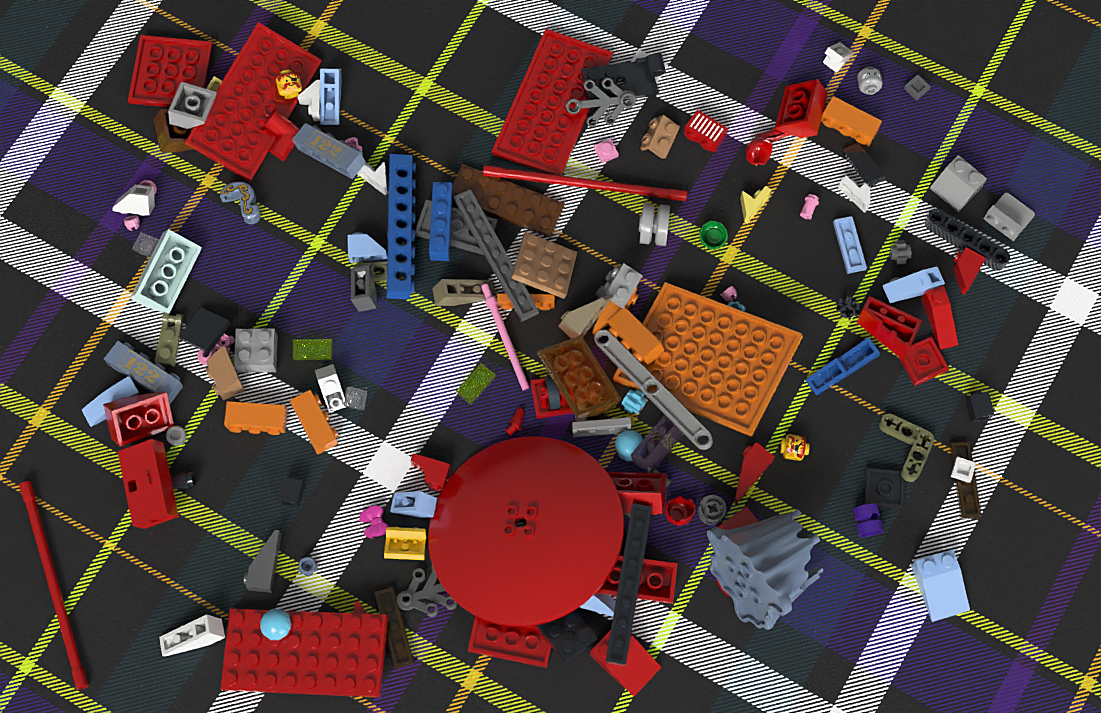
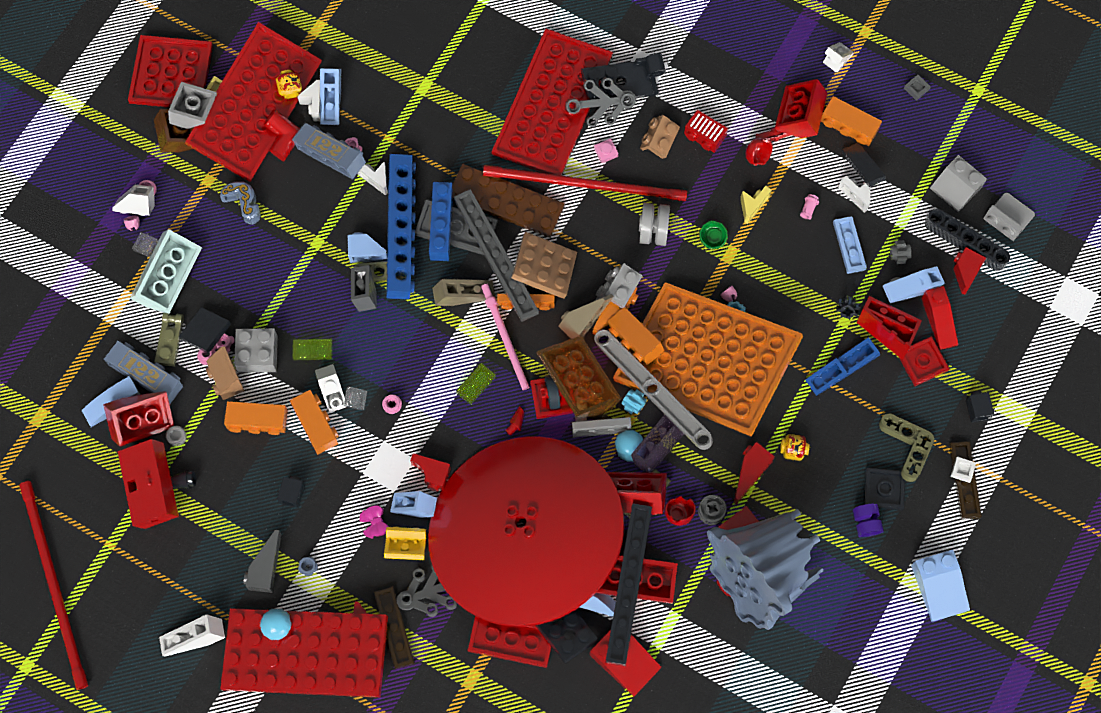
light grey head [857,67,882,95] -> none
none -> bright pink plate [382,395,402,414]

